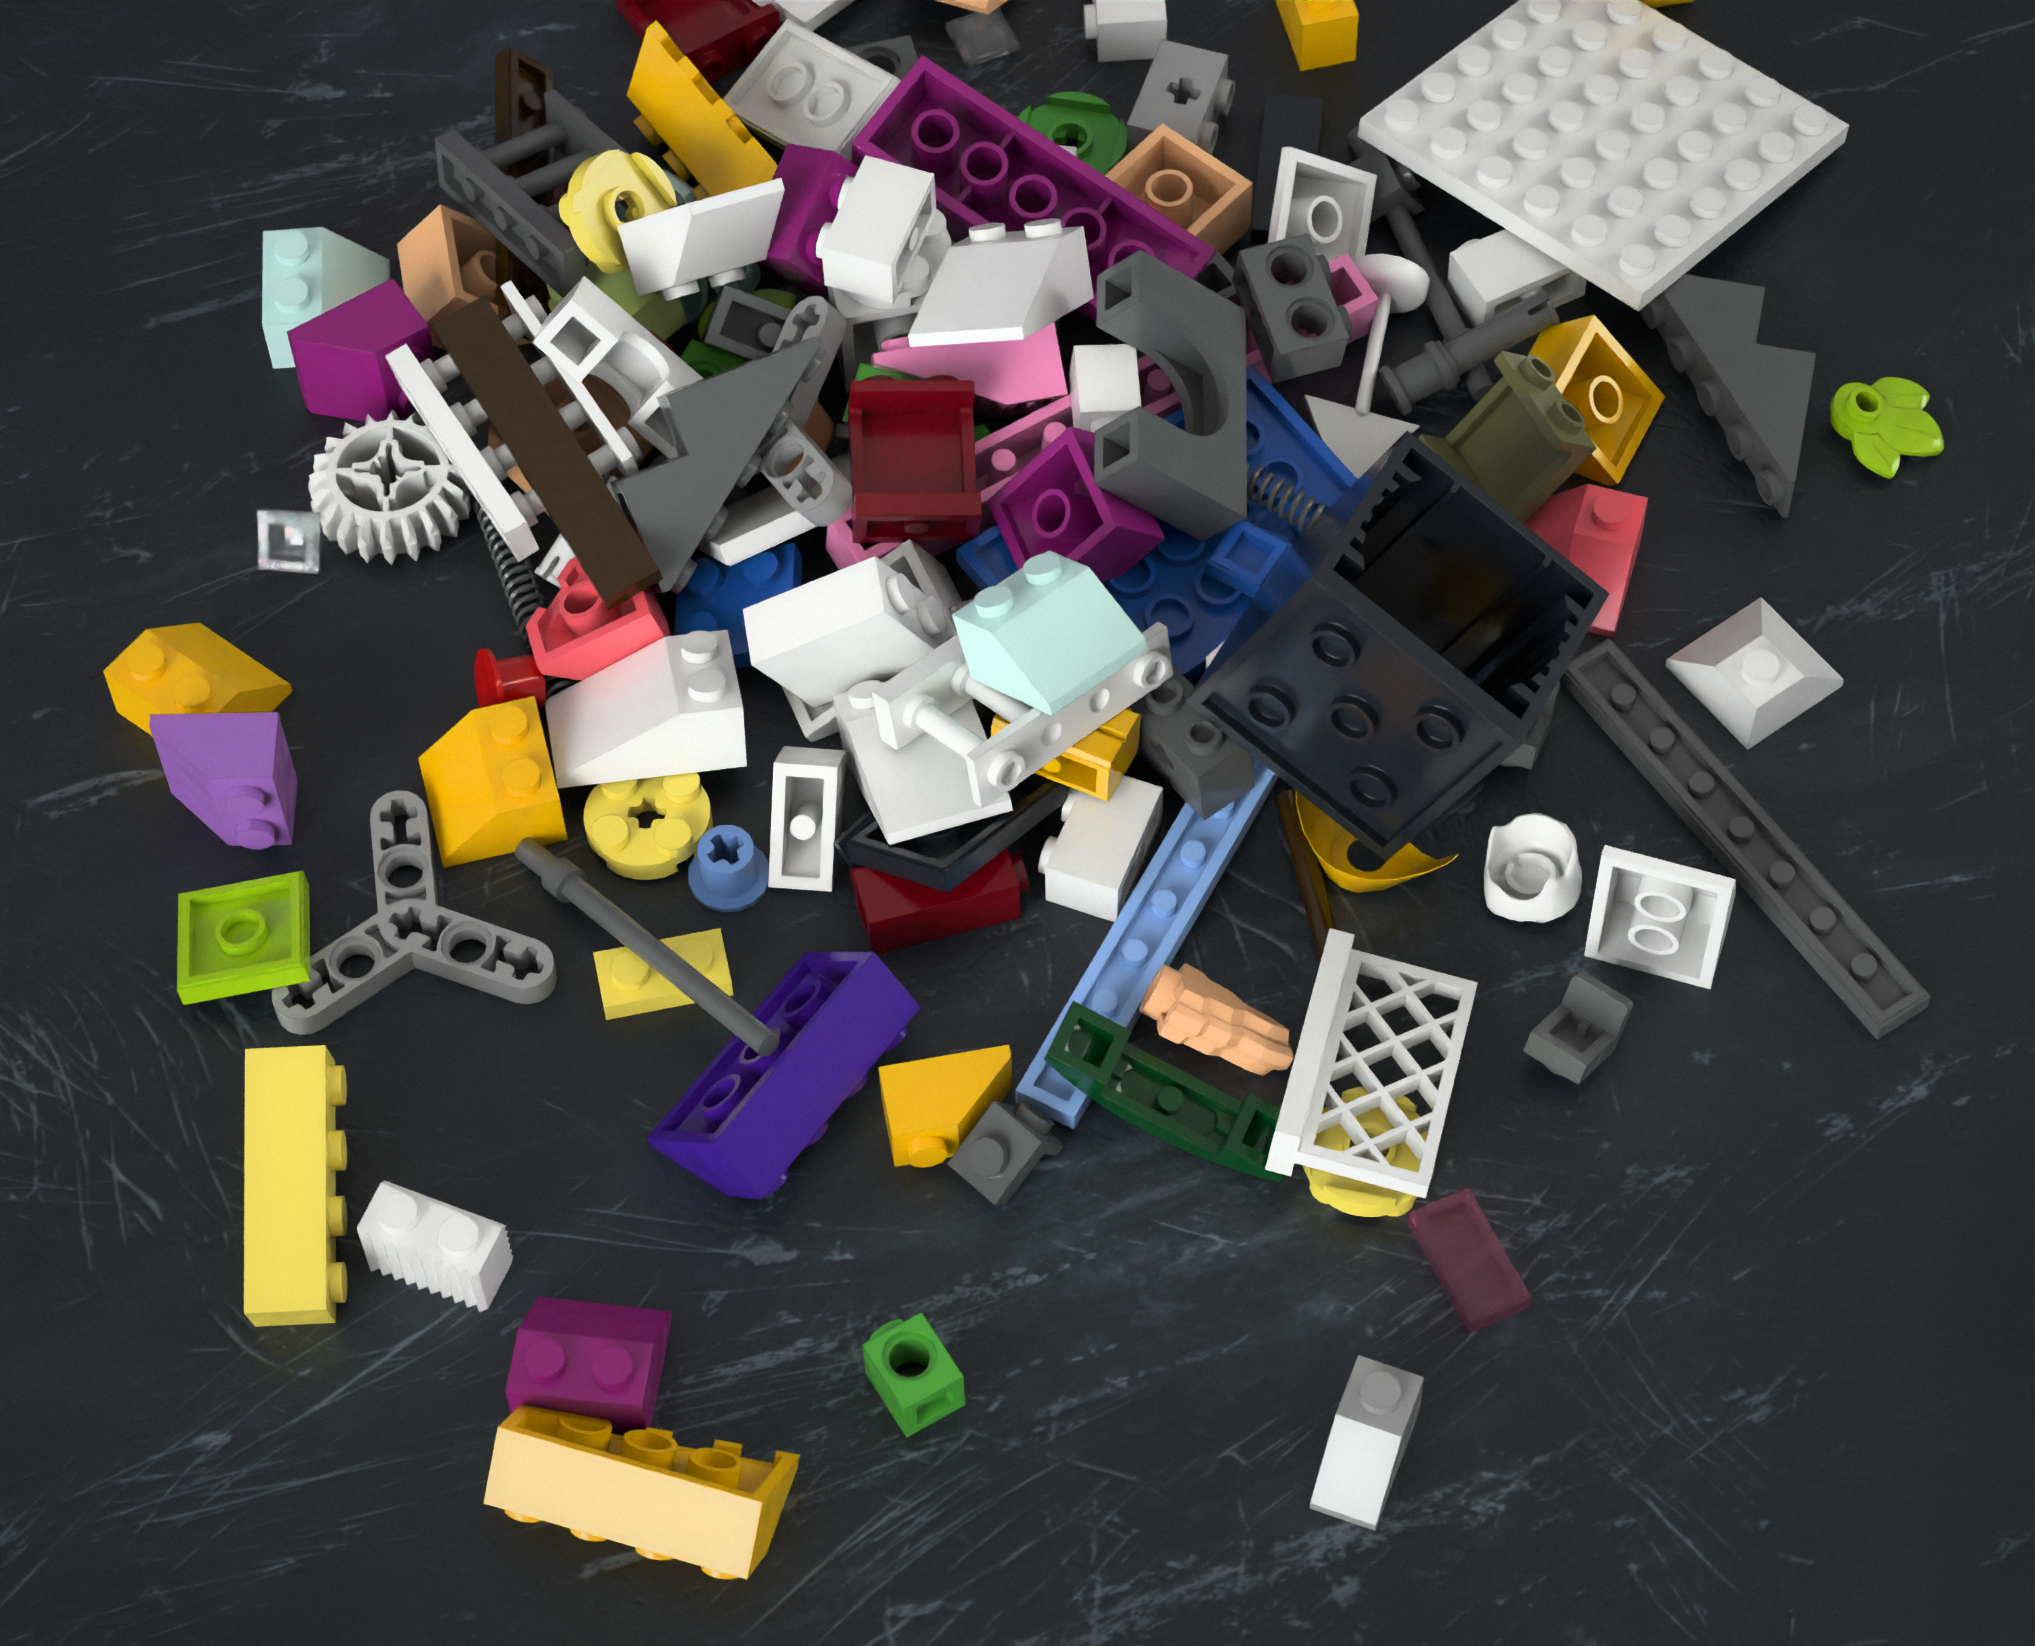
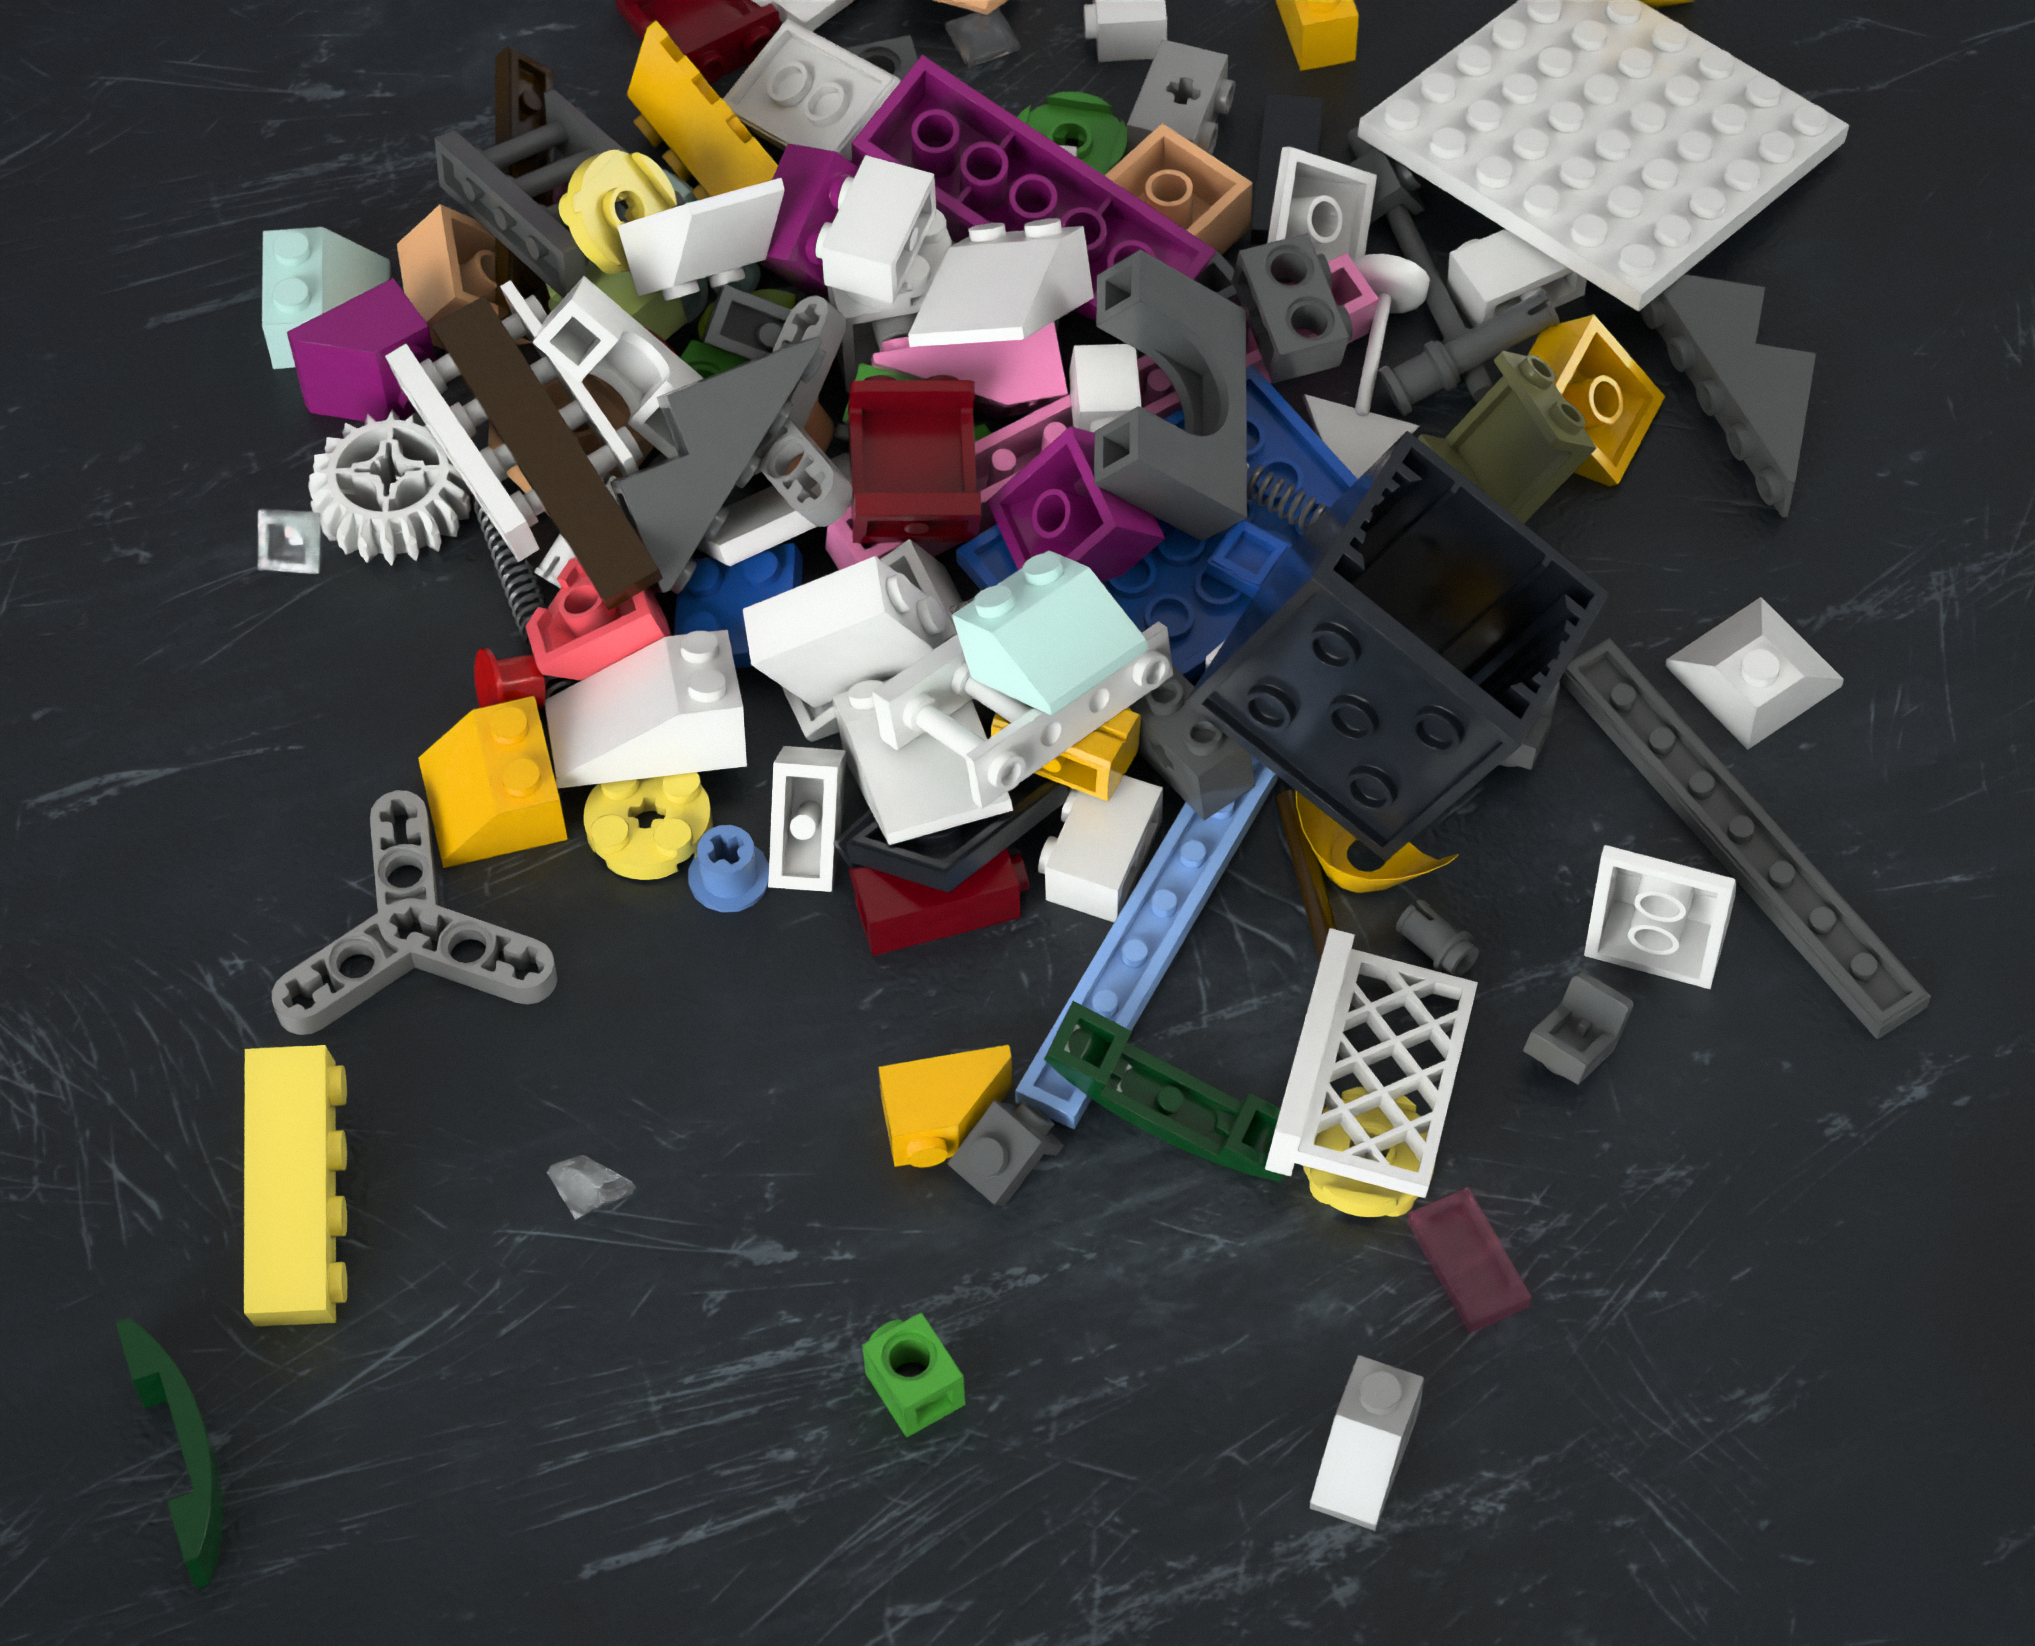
yellow slope [103,622,293,737] -> none
medium lavender slope [149,712,298,850] -> none
lime tile [177,870,311,1005] -> none
white brick [357,1181,514,1312] -> none
yellow wedge [484,1404,800,1579] -> none
magenta slope [505,1297,672,1436] -> none
dark grey bar [515,838,780,1057] -> none
light yellow plate [593,928,734,1020] -> none
dark purple slope [646,952,921,1199] -> none
light nougat rock [1139,963,1294,1076] -> none
white hair [1484,813,1582,923] -> none
coral slope [1524,484,1648,638] -> none
lime plate [1830,377,1944,479] -> none
none -> dark green slope [115,1318,223,1589]
none -> clear slope [548,1155,635,1219]
none -> dark grey pin [1396,900,1479,977]

